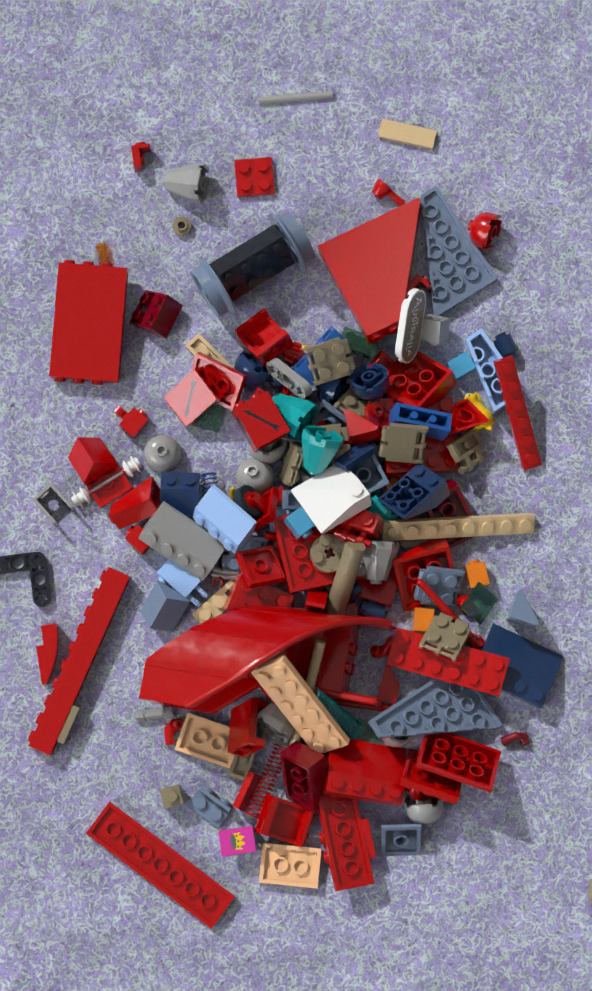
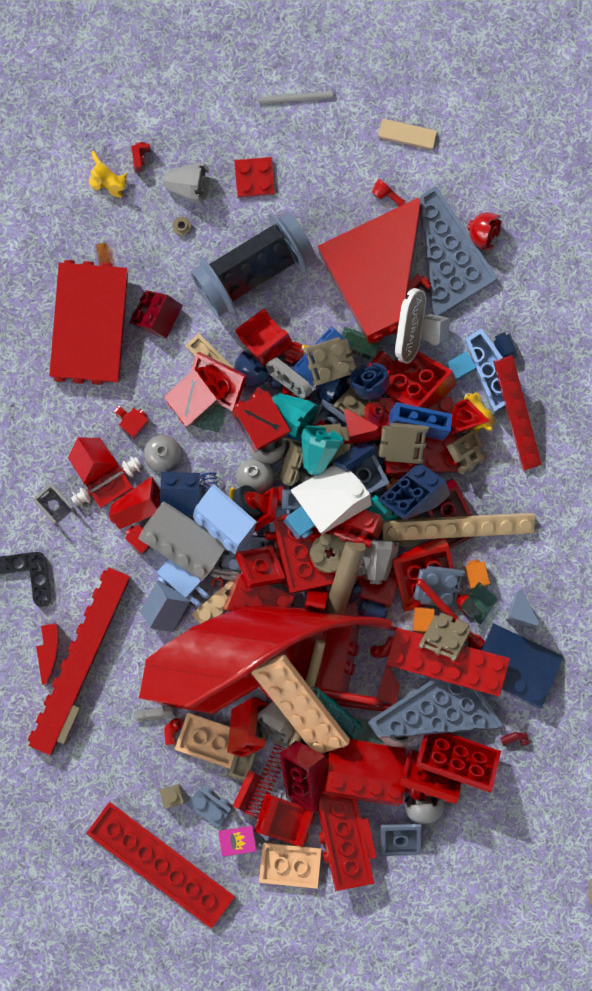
none -> yellow animal [89,151,128,198]

